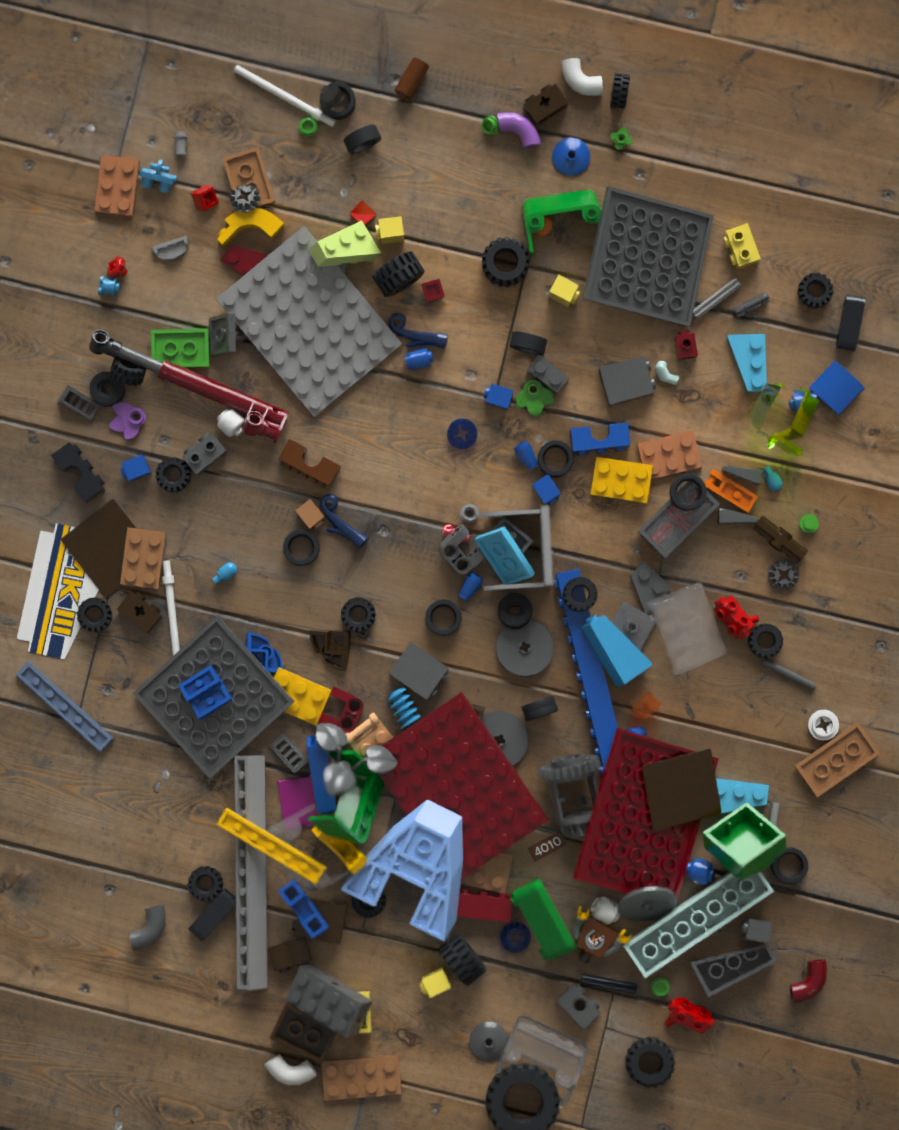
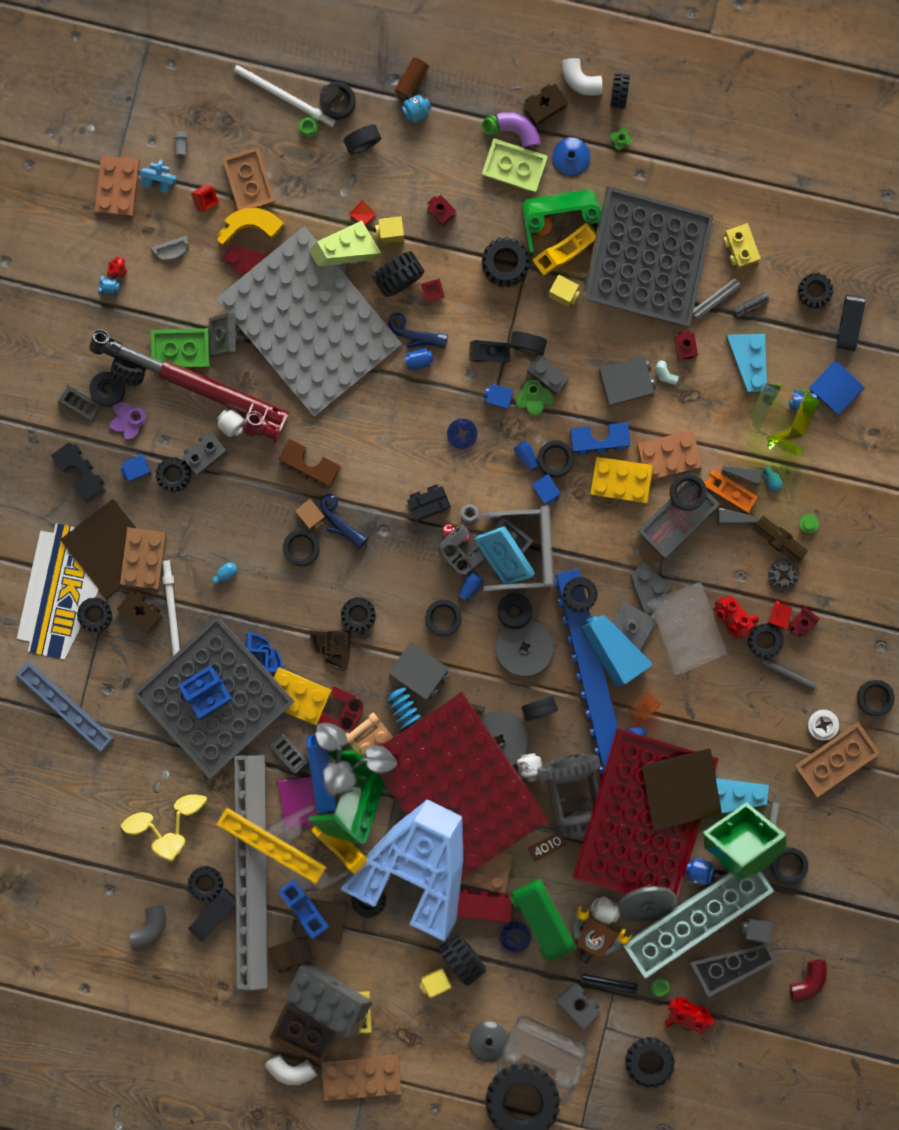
dark grey gear [230,183,261,212] -> none
none -> light yellow plant [120,795,207,861]
none -> dark azure head [402,95,431,123]
none -> black brick [407,484,451,522]
none -> dark red brick [427,194,456,227]
none -> black plate [469,340,510,363]
none -> yellowish green plate [482,138,548,193]
none -> white head [517,753,542,782]
none -> yellow arch [533,223,596,276]
none -> red panel [767,601,792,629]
none -> dark red brick [789,607,820,637]
none -> black tyre [857,680,895,716]

